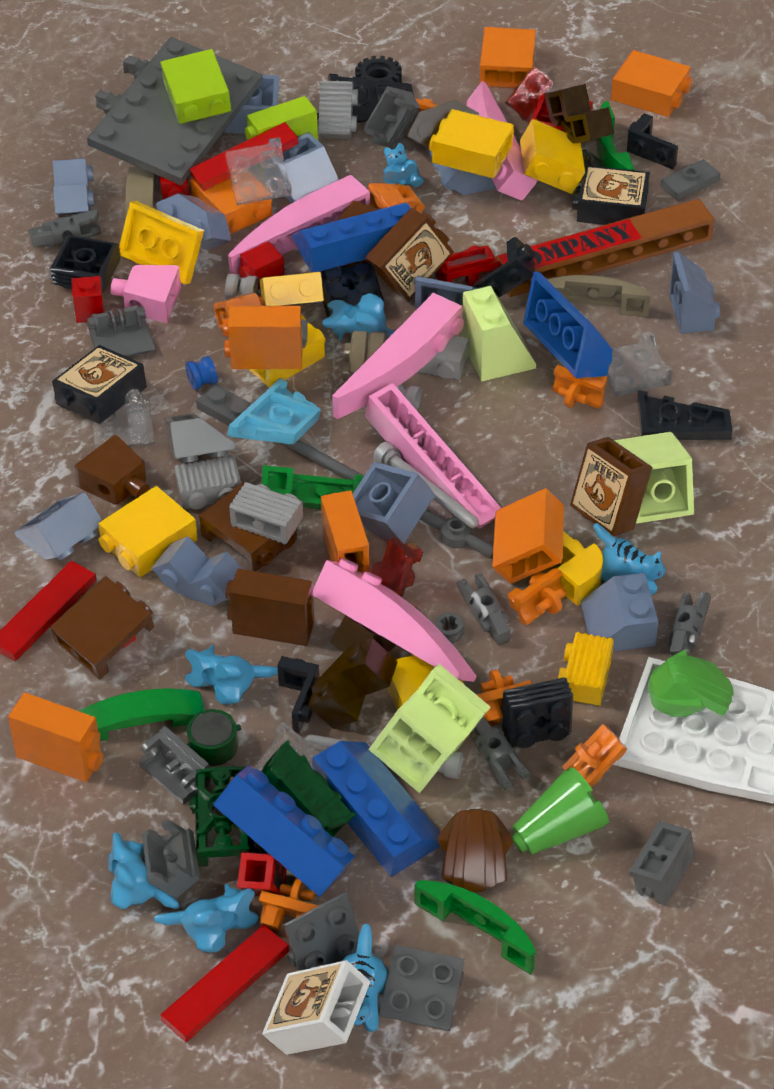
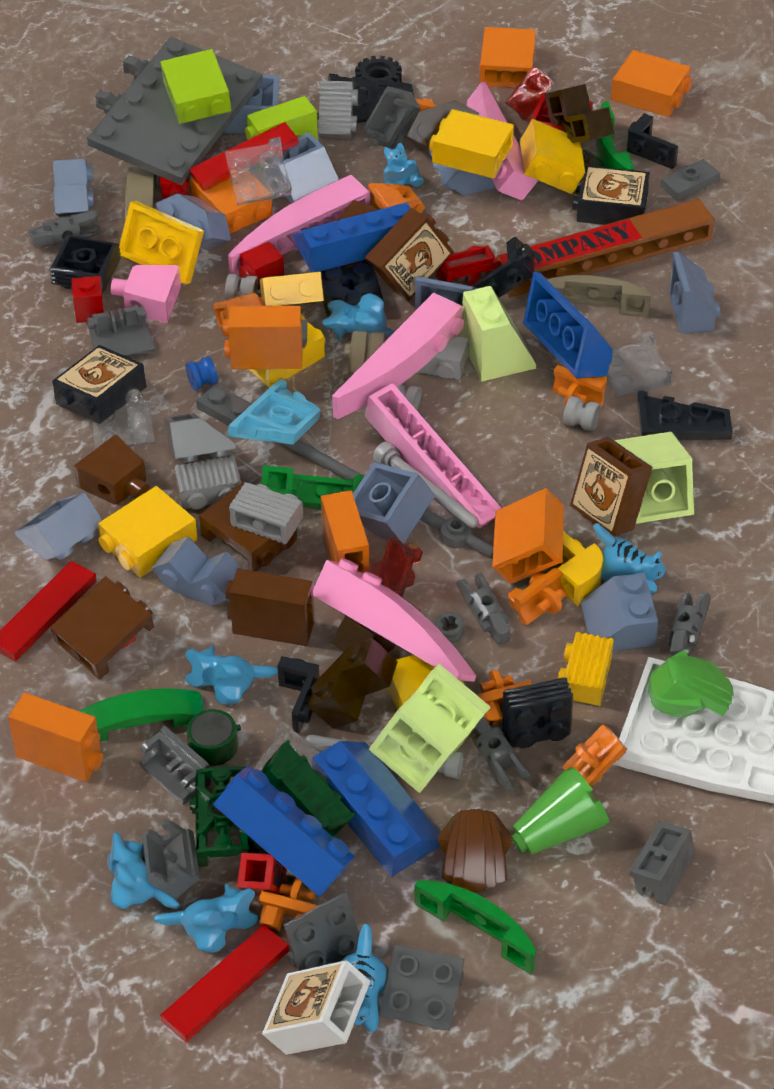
none -> light grey wheel [563,396,601,432]

